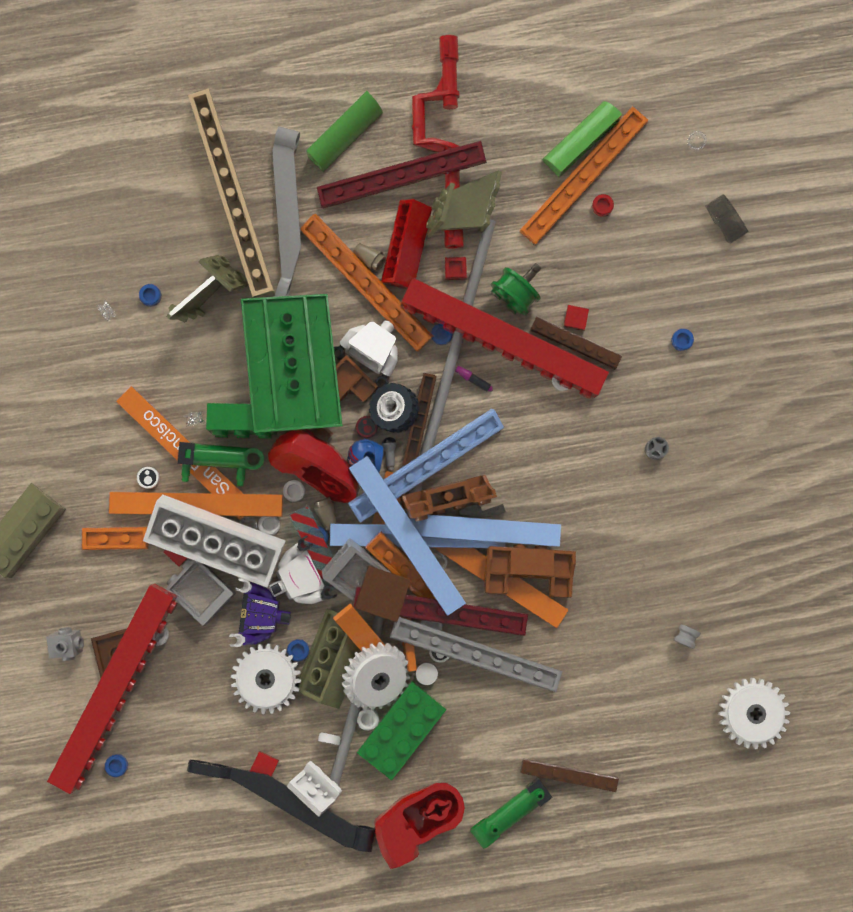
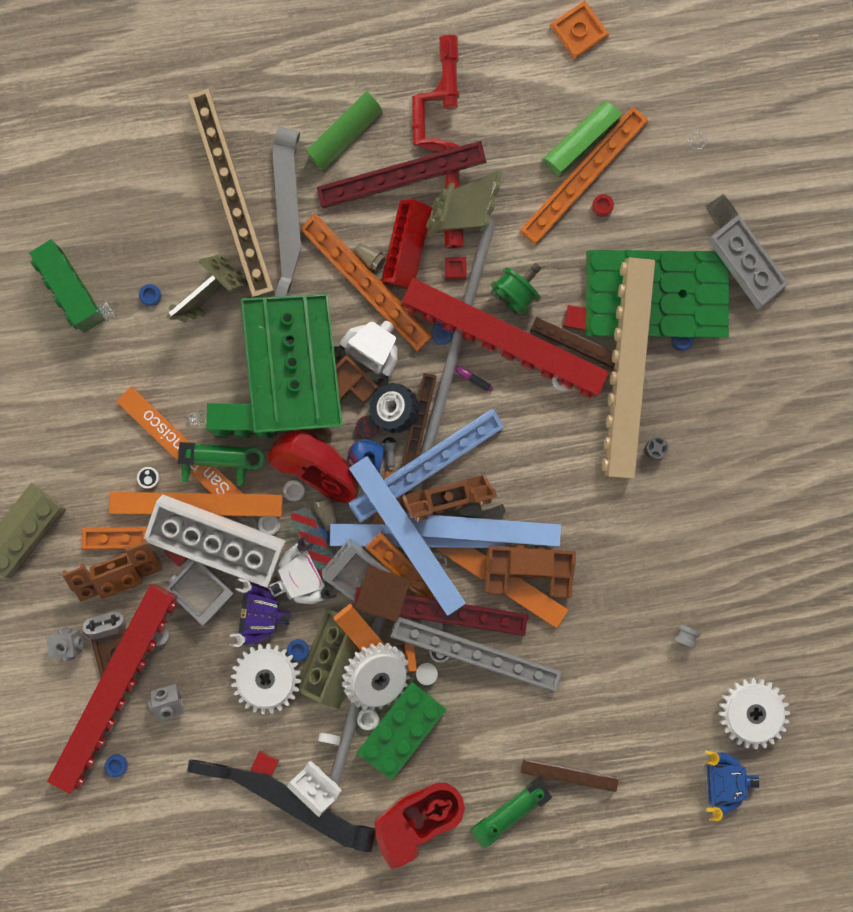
none -> green brick [29,239,106,333]
none -> dark orange bracket [62,539,162,602]
none -> light grey beam [83,611,126,640]
none -> light grey brick [148,684,185,721]
none -> orange tile [550,1,609,60]
none -> green piece [586,250,729,338]
none -> tan brick [602,257,655,479]
none -> blue torso [704,750,759,821]
none -> light grey tile [707,215,789,309]

